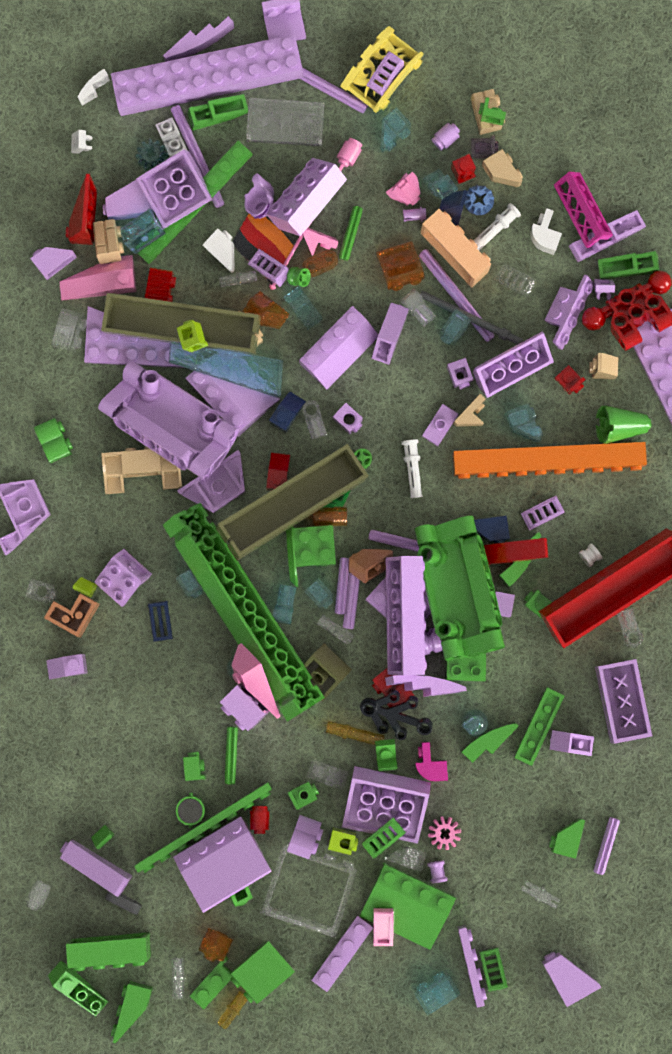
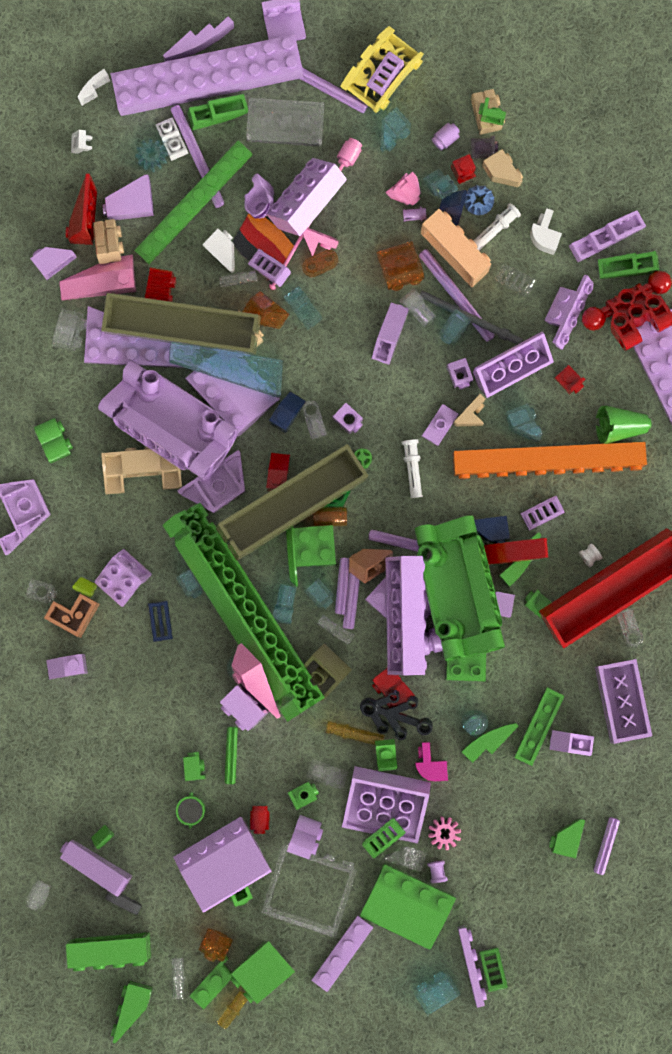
bright green slope [48,961,109,1017] -> none
clear light blue brick [120,209,166,254] -> none
bright green plate [134,782,272,873] -> none
lavender slope [136,149,212,229] -> none
lime brick [177,320,208,352] -> none
bright green wheel [287,267,311,287] -> none
lavender slope [299,306,378,390] -> none
lime brick [328,827,359,855] -> none
bright green axle [339,206,363,261] -> none
bright pink tile [373,908,393,946] -> none
lavender slope [385,675,467,697] -> none
clear pin [520,879,561,910] -> none
lavender slope [542,952,601,1007] -> none
dark pink fence [554,172,613,248] -> none
tan slope [589,353,618,379] -> none
lavender tile [594,279,615,300] -> none

